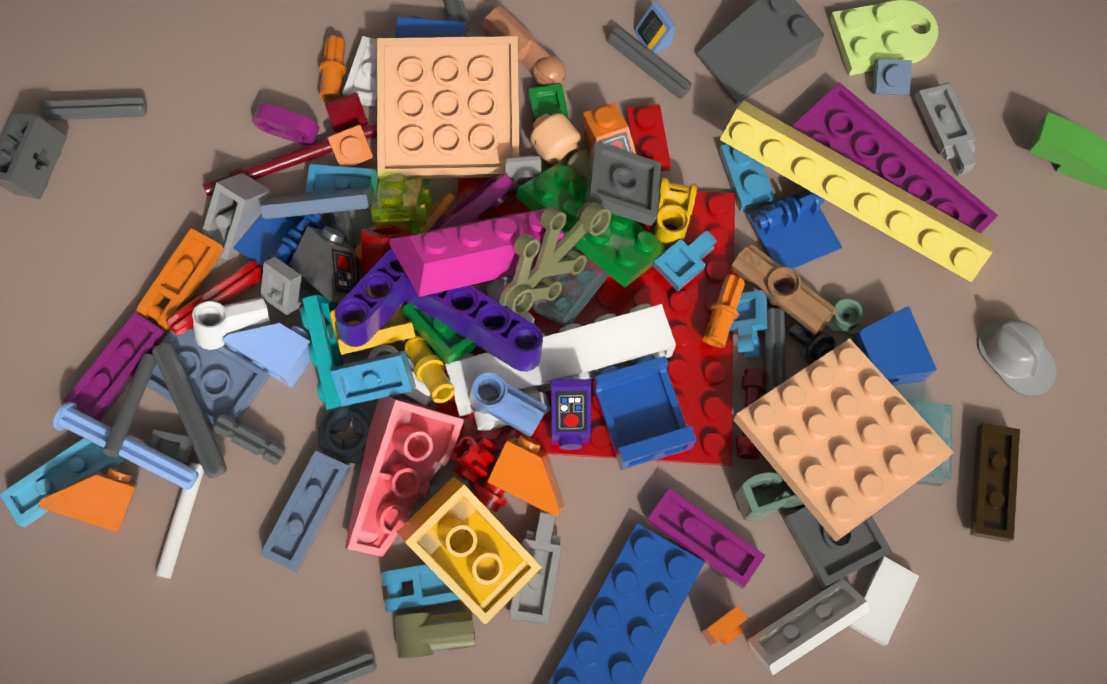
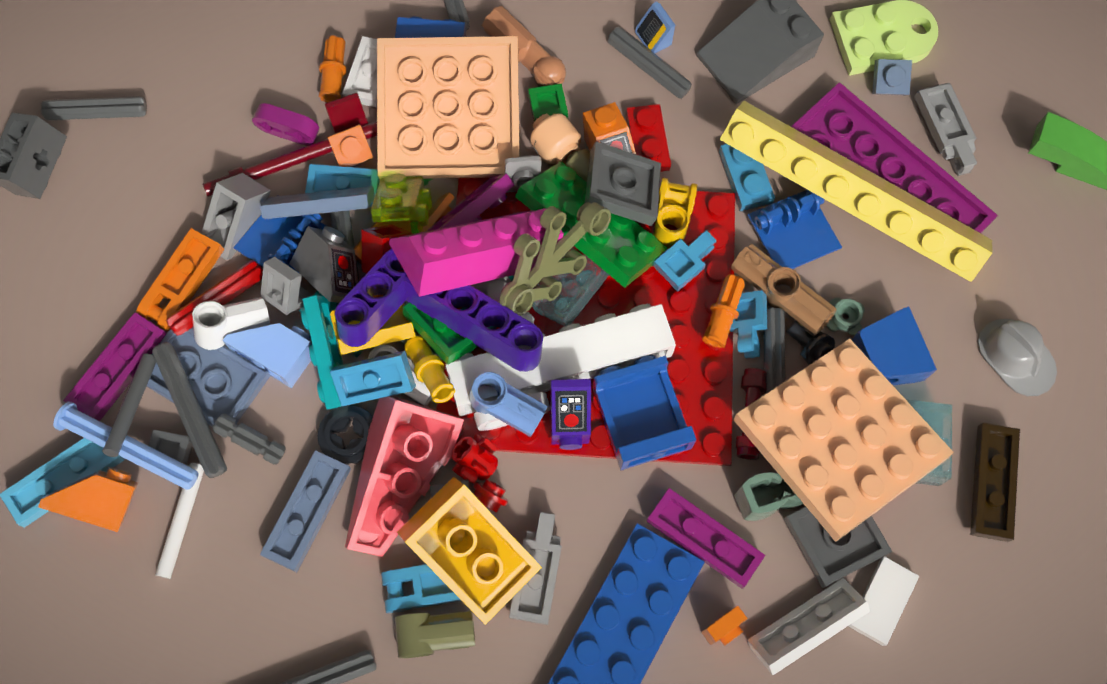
orange slope [487,435,565,517] -> none

